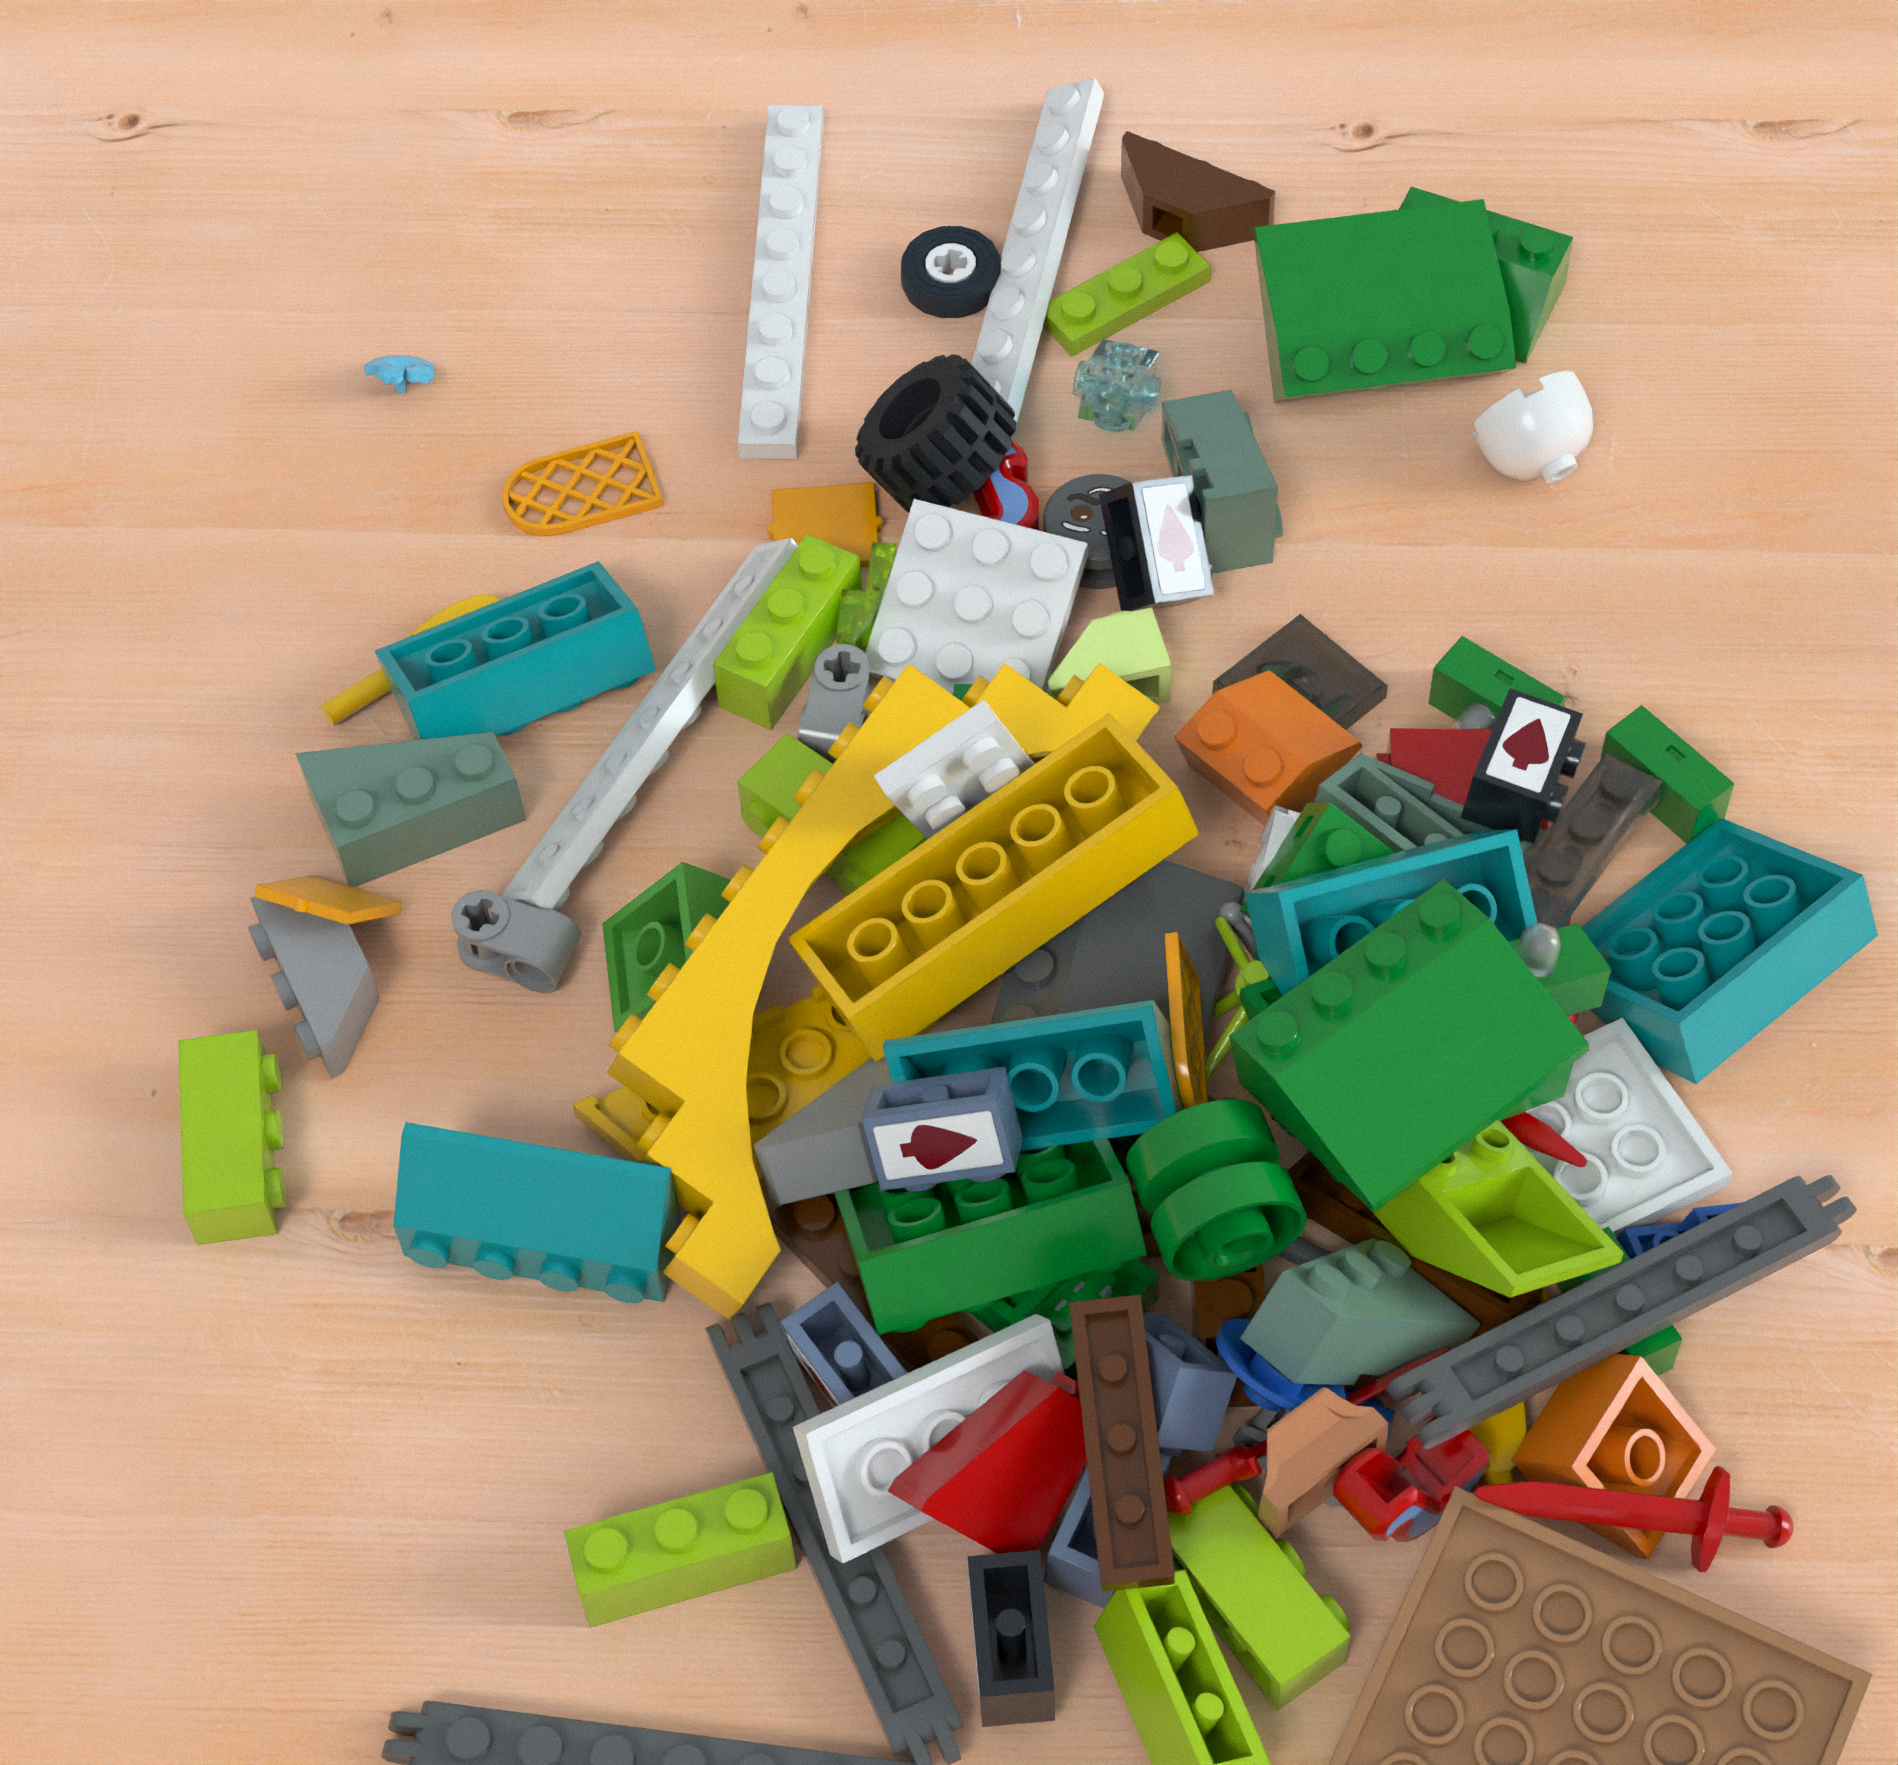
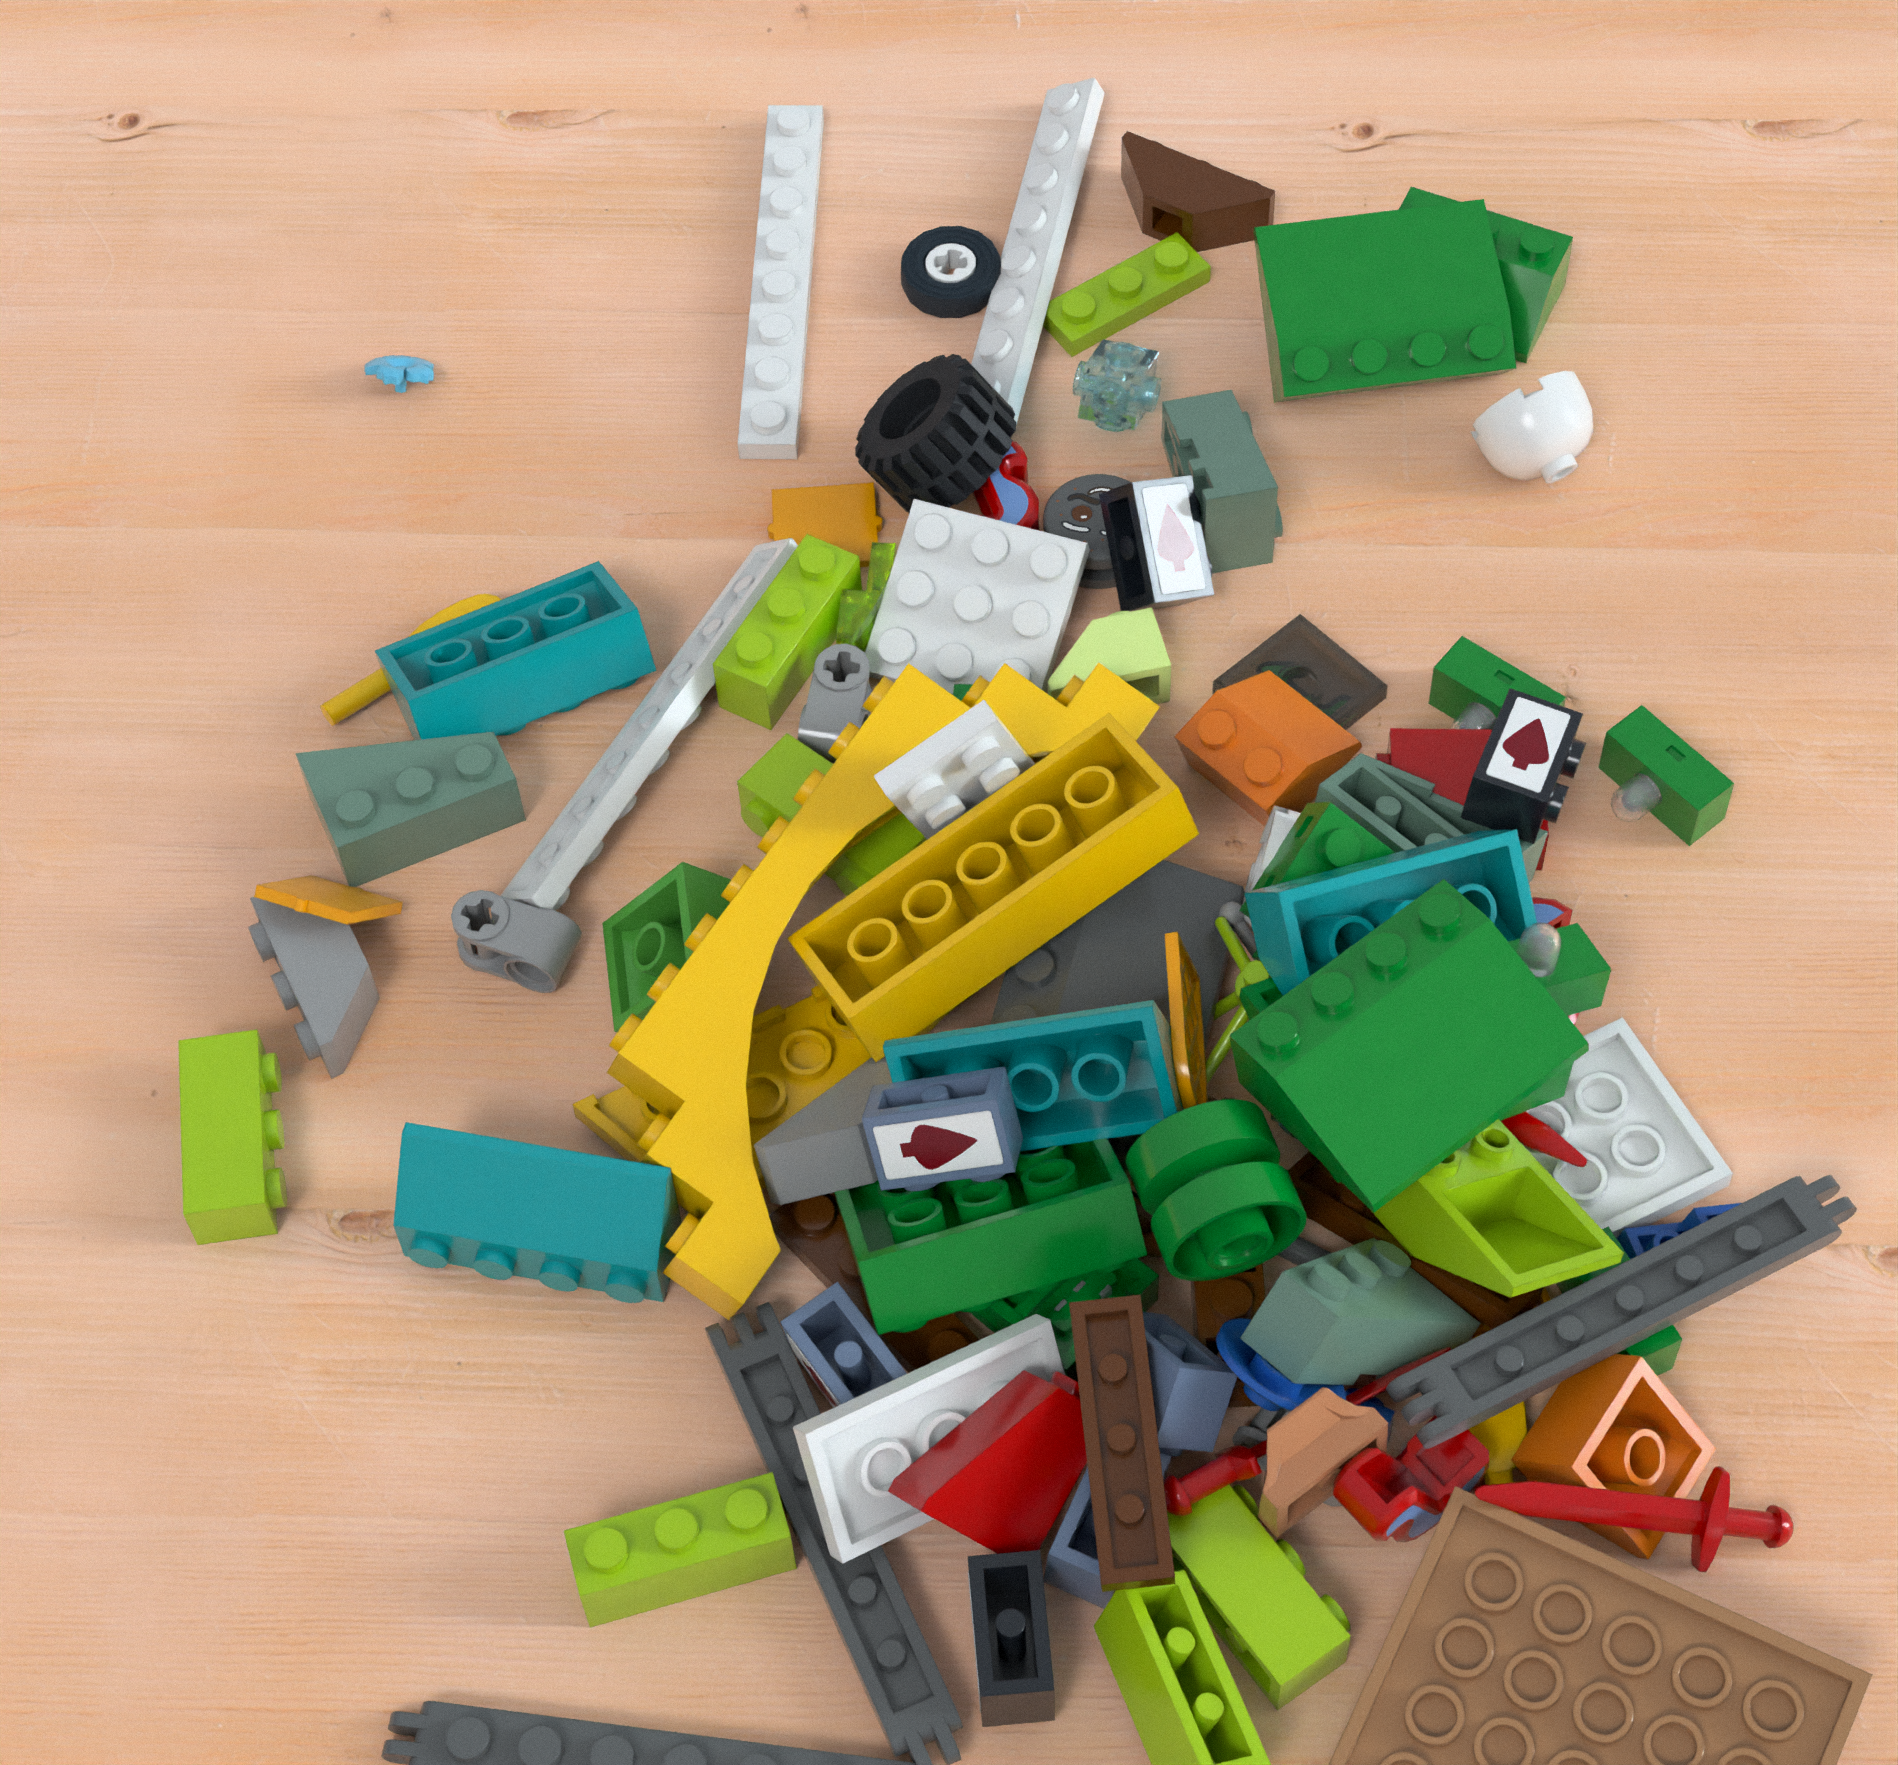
light orange window [502,431,664,537] -> none
clear smoke plate [1524,753,1662,933] -> none
teal slope [1581,818,1878,1084] -> none

